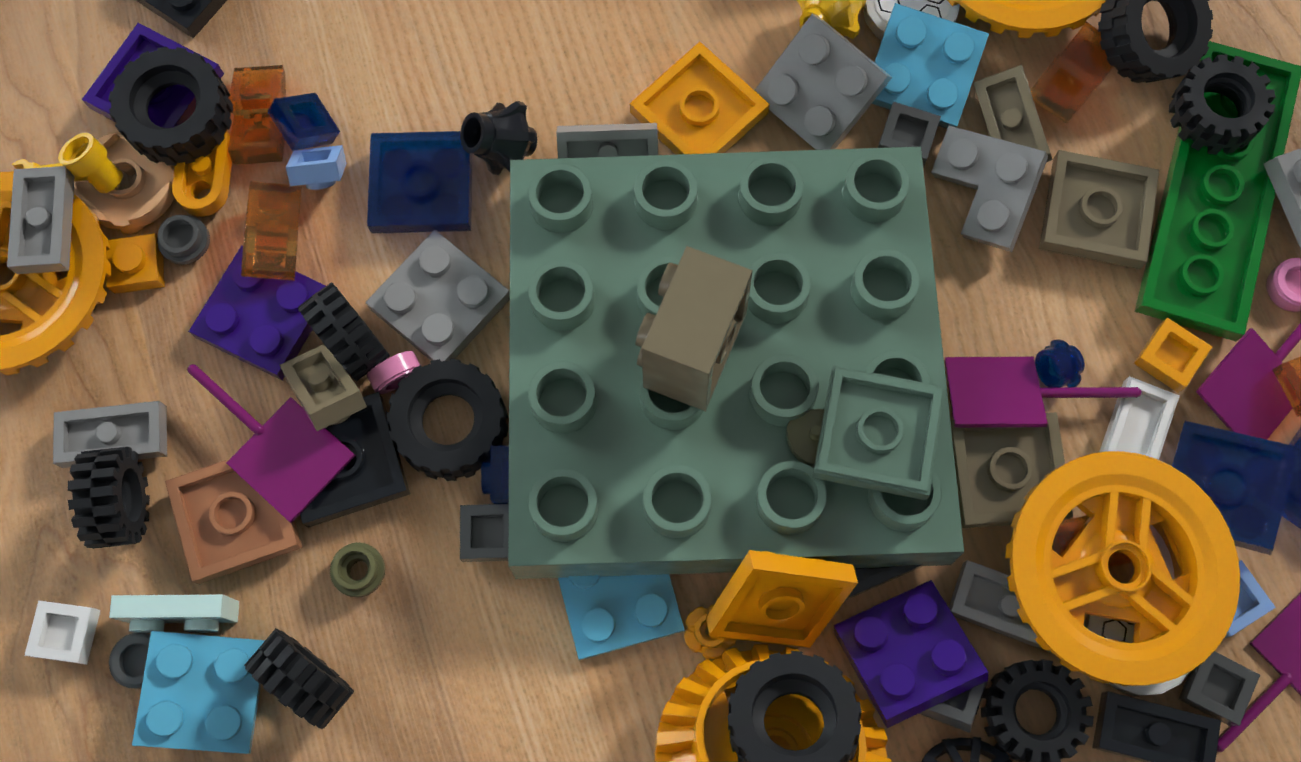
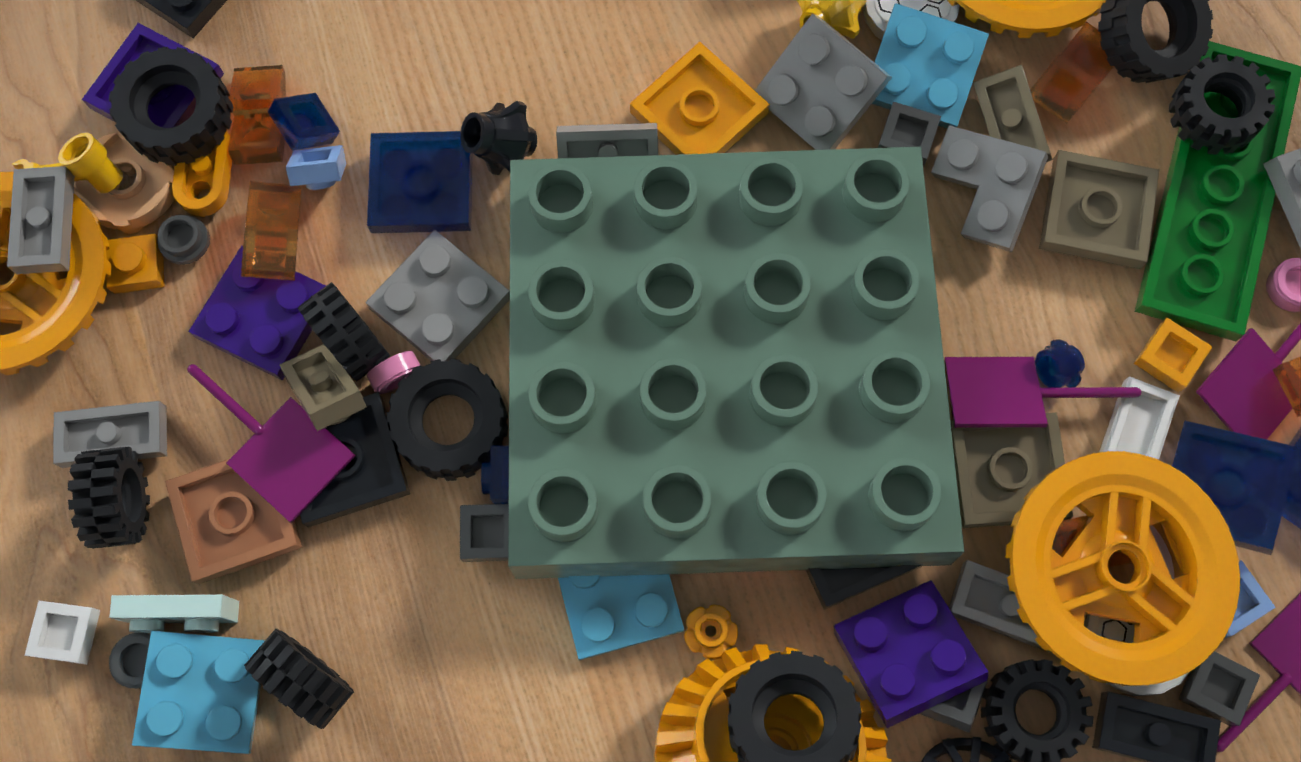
olive plate [330,543,385,597] -> none
dark tan brick [635,246,753,411] -> none
light orange plate [706,550,858,648] -> none
olive piece [786,409,824,468] -> none
sand green plate [812,365,946,500] -> none

